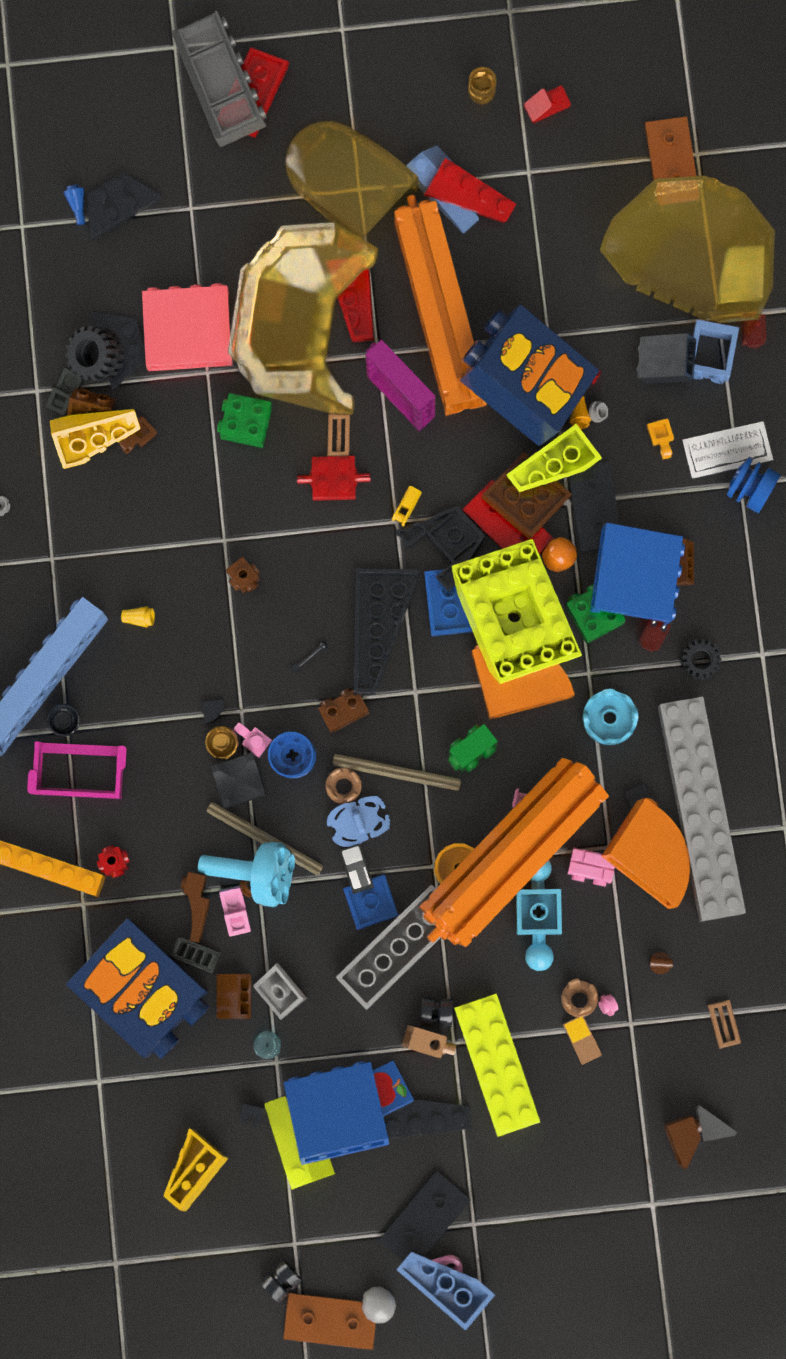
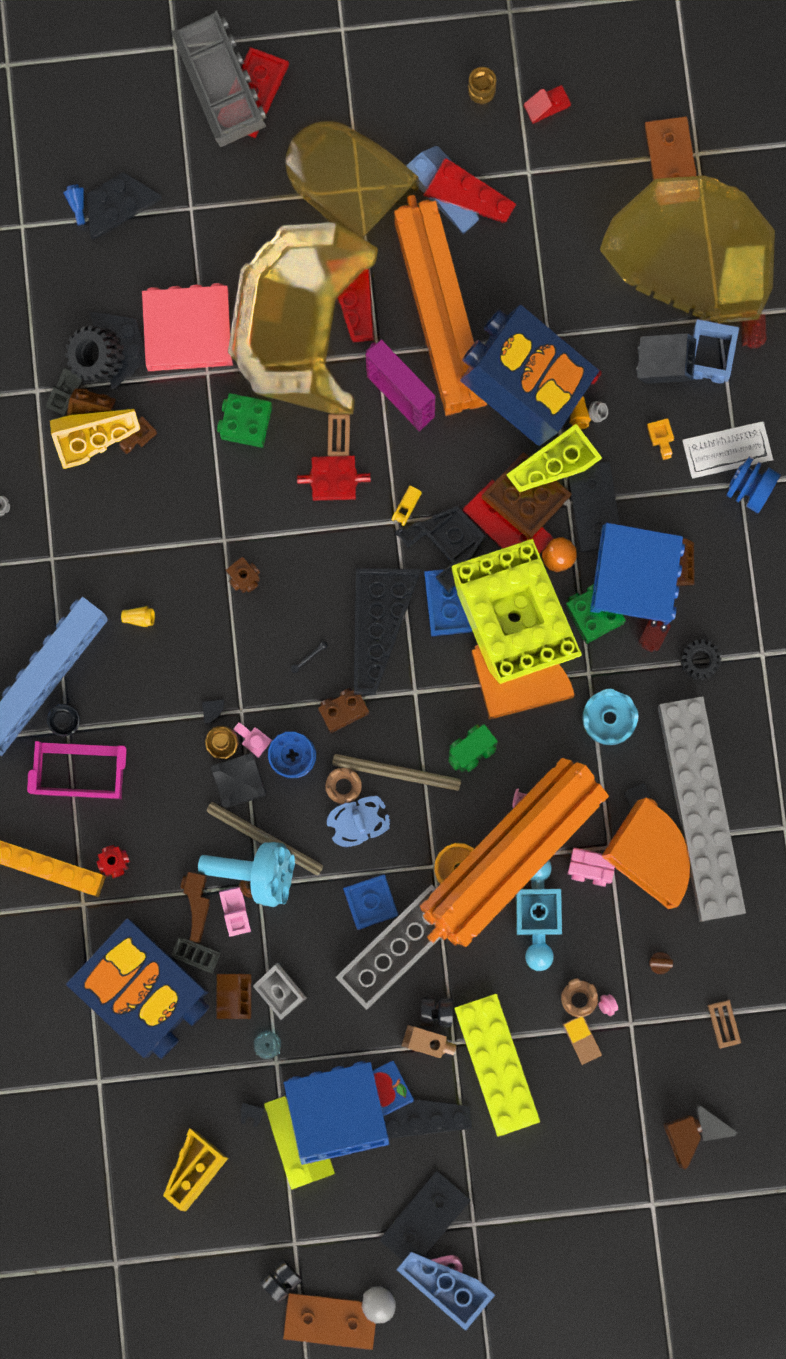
slope [339,844,374,895] -> none

